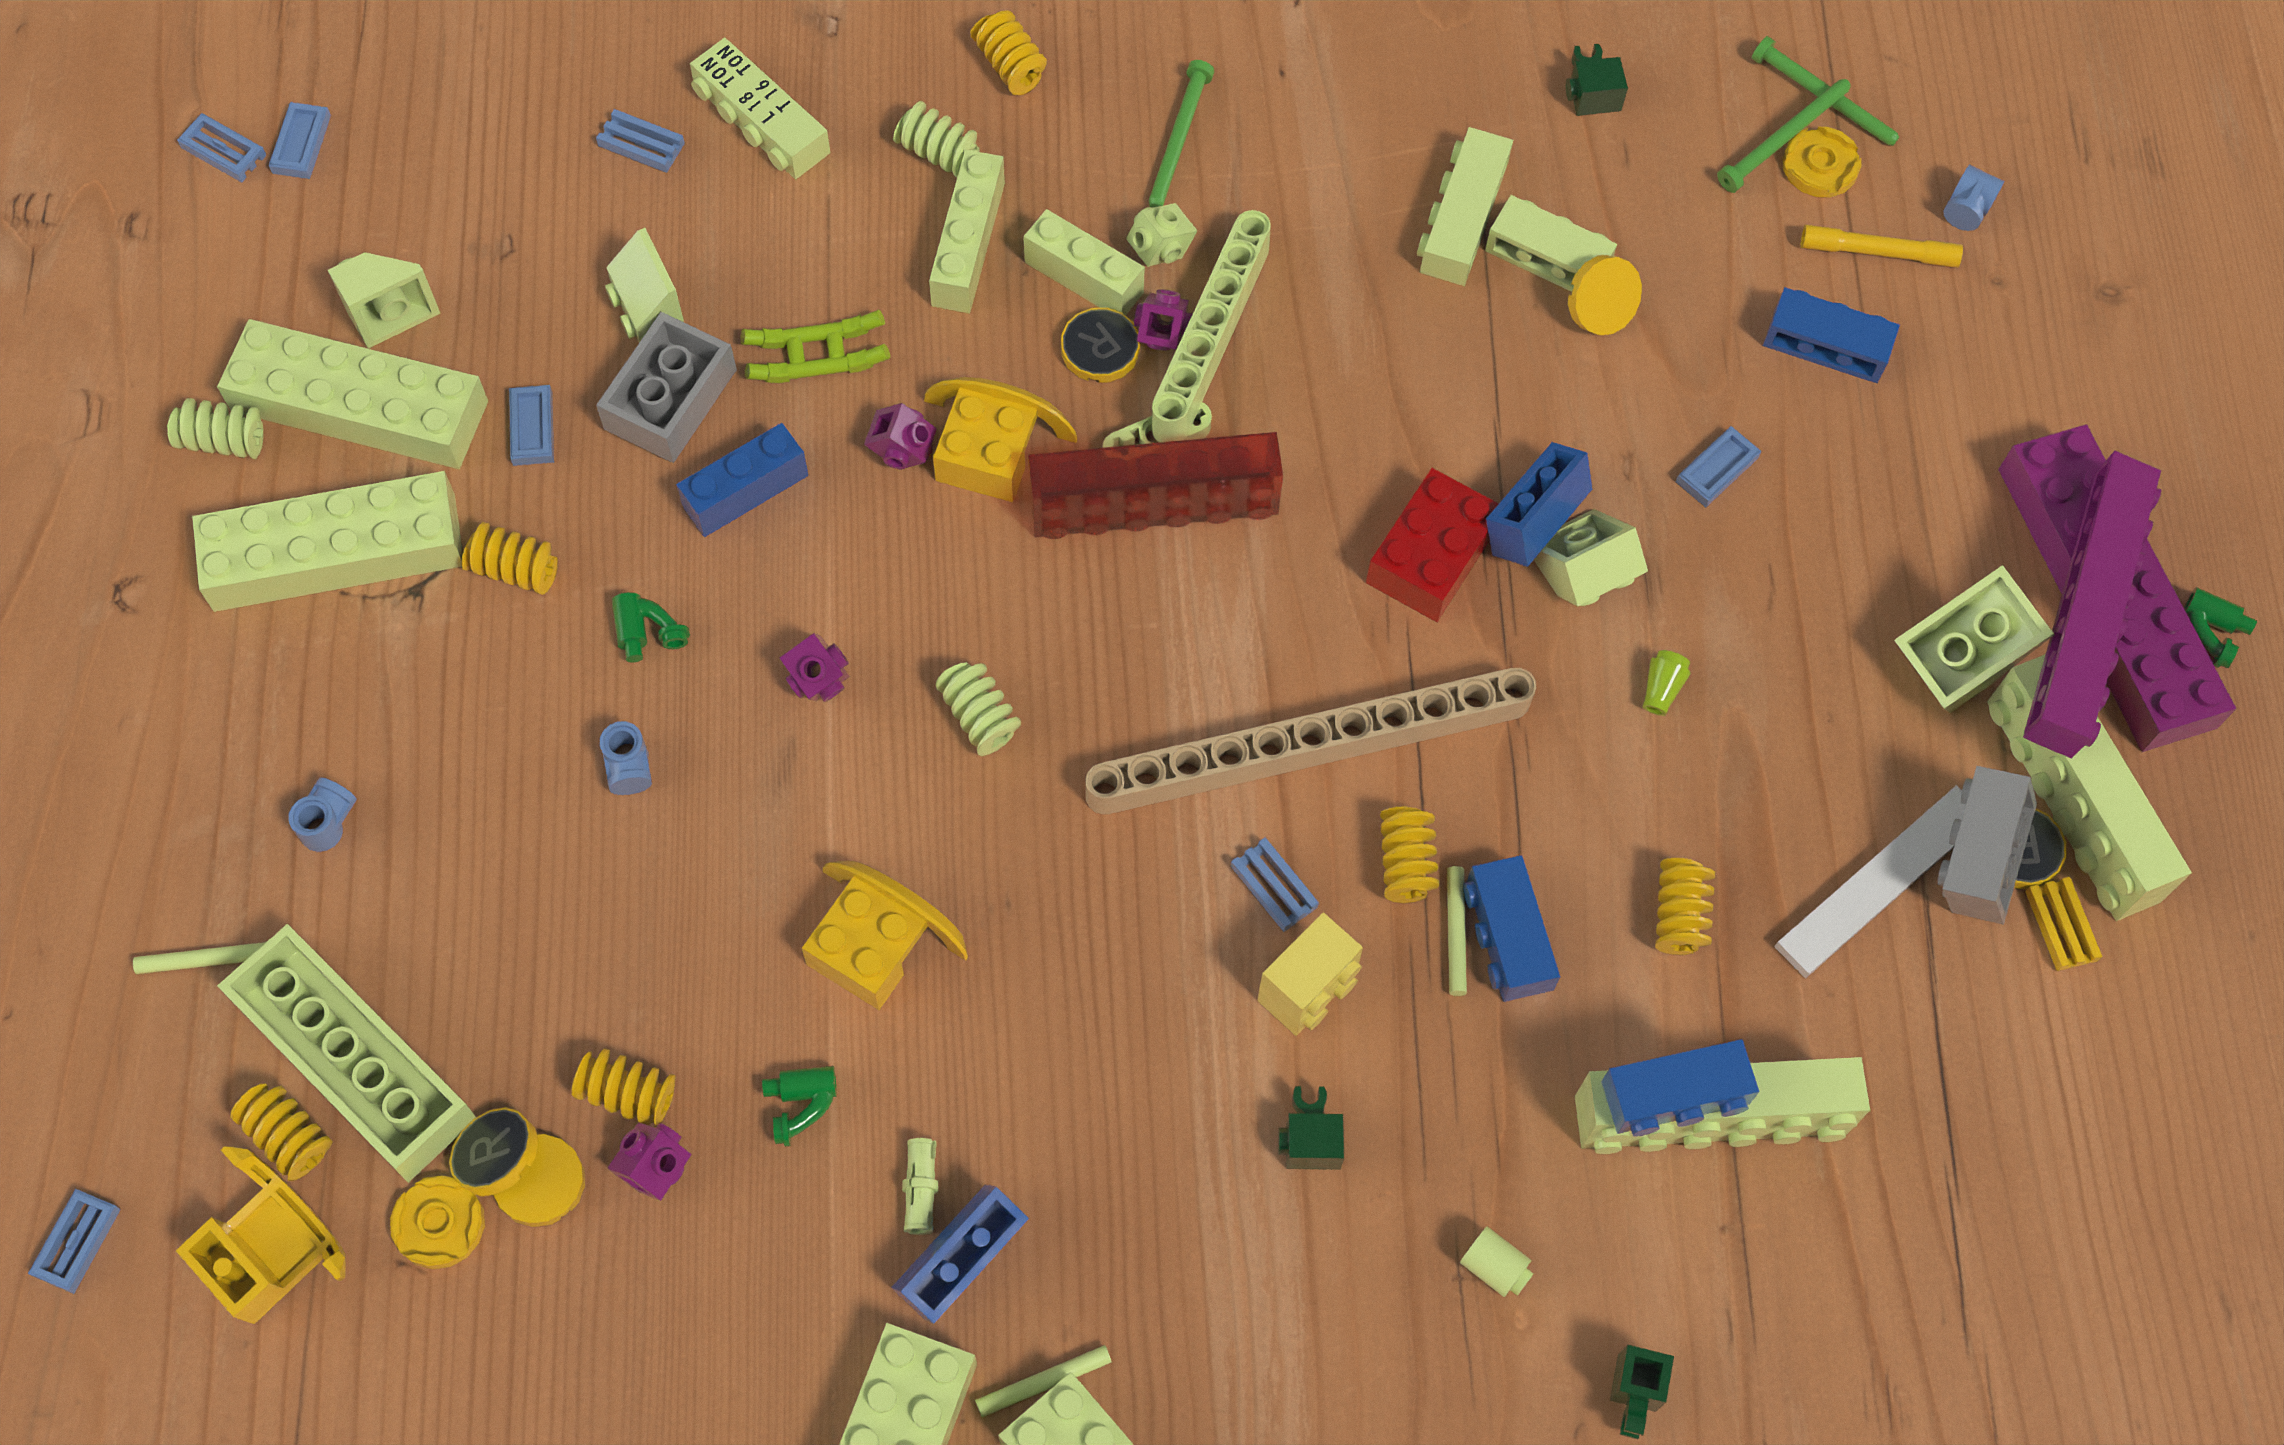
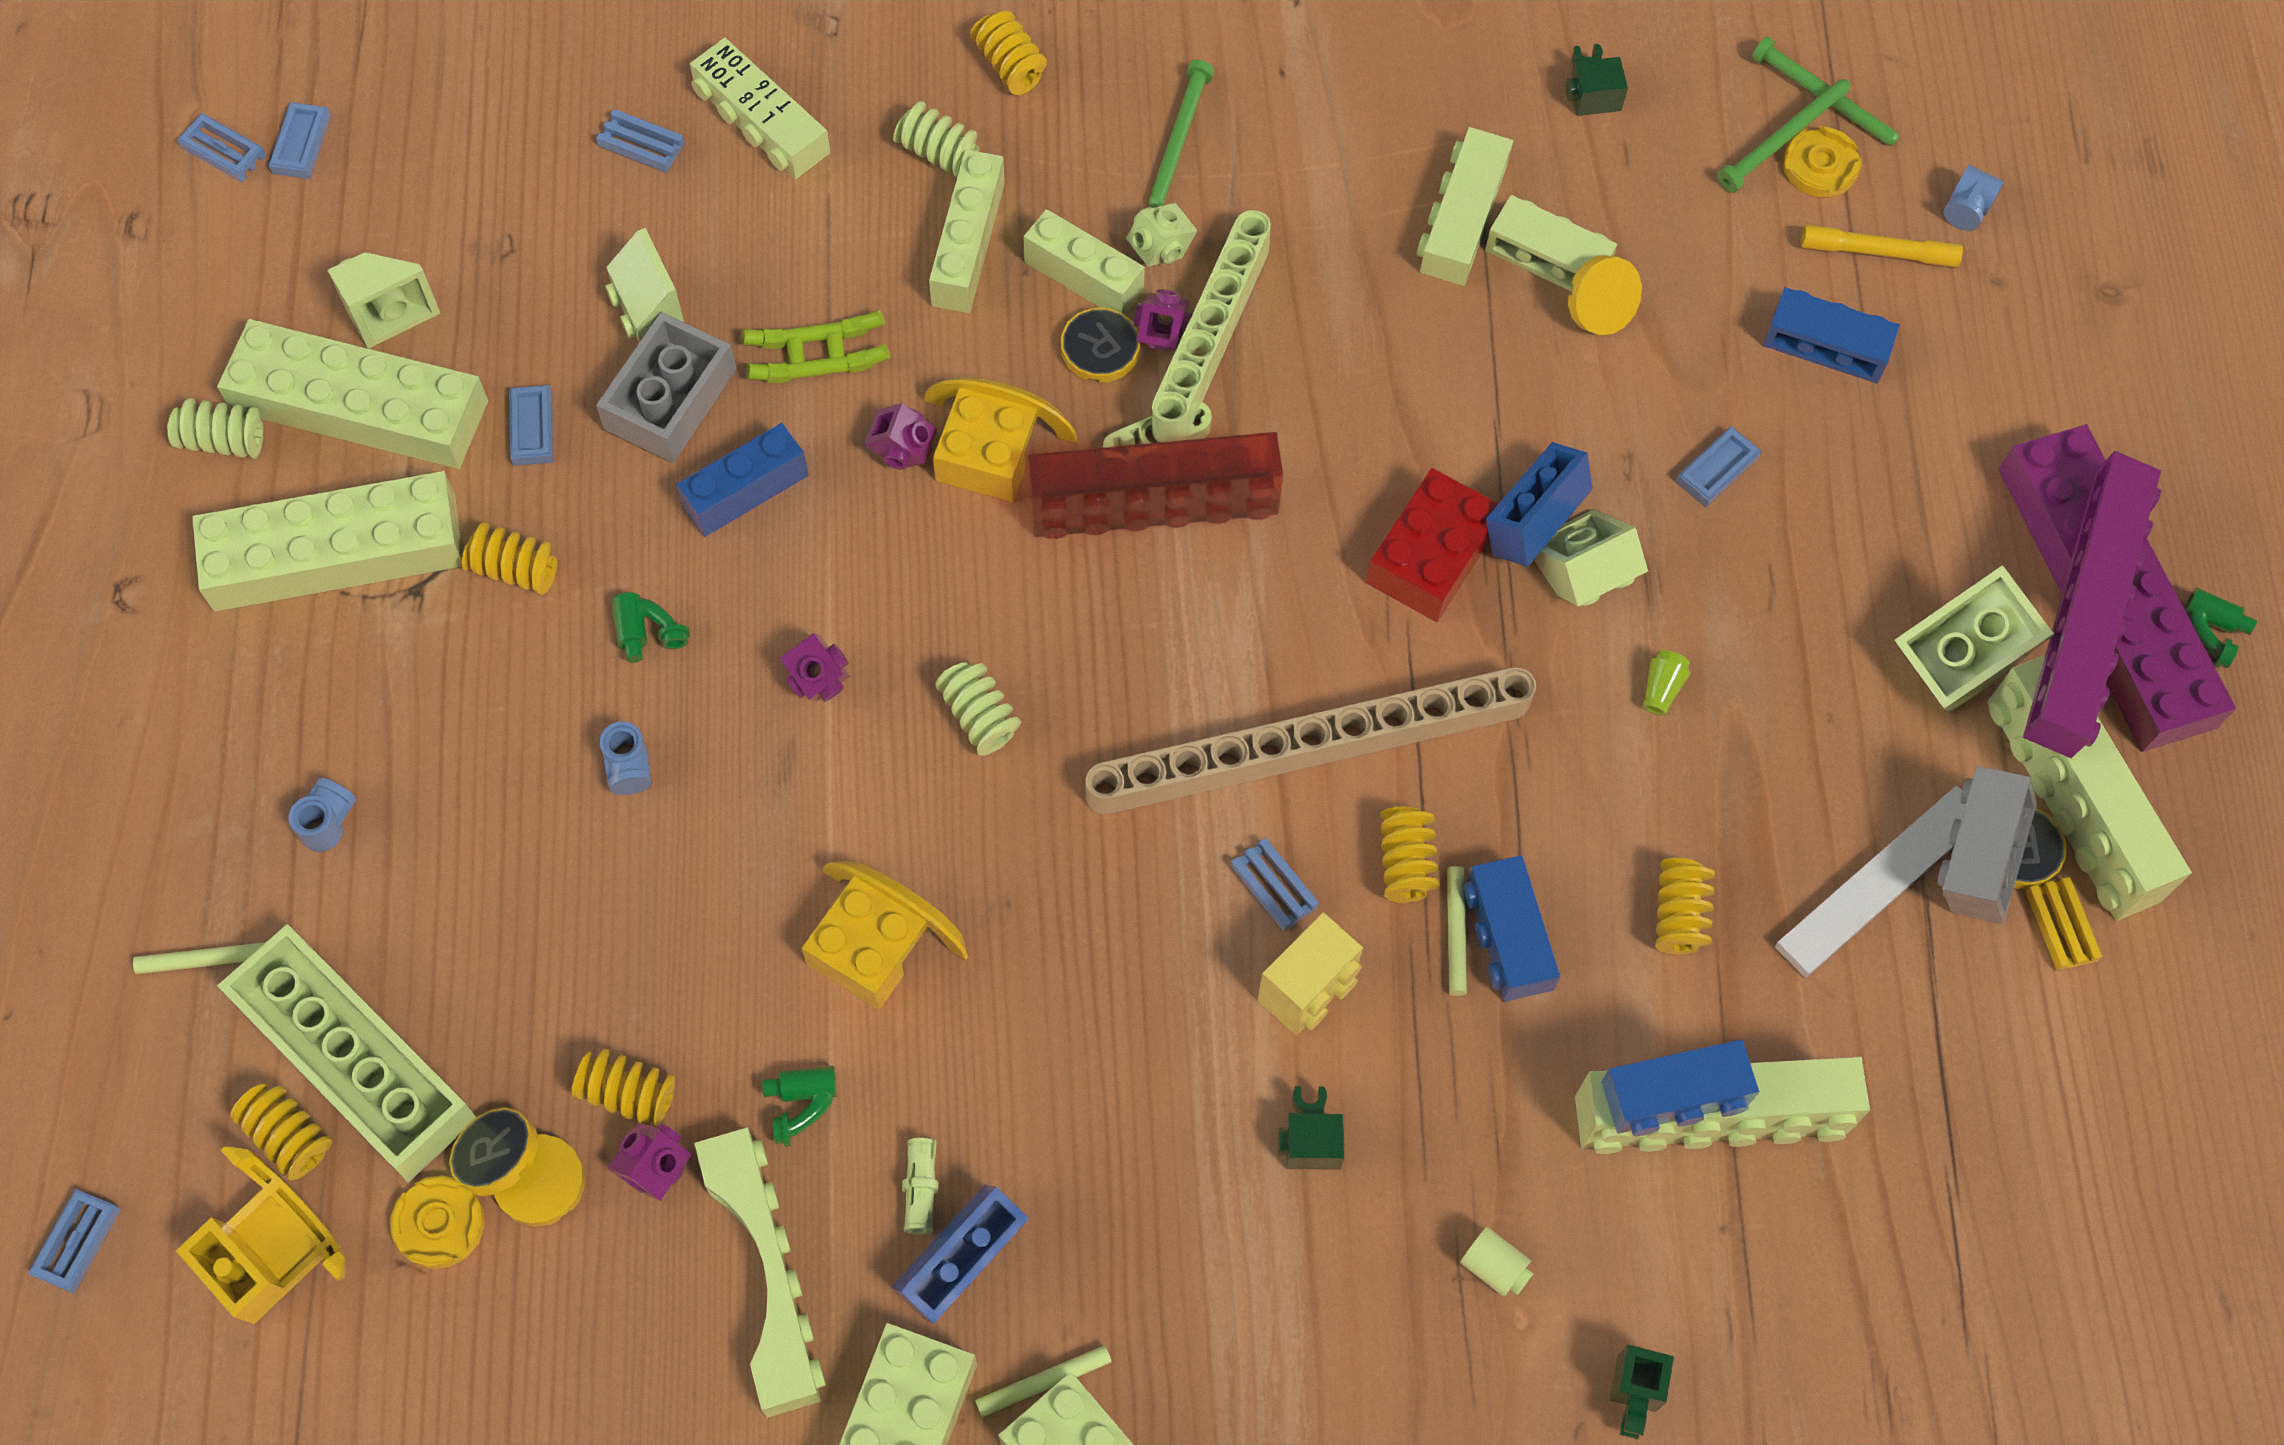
none -> yellowish green arch [694,1127,826,1418]

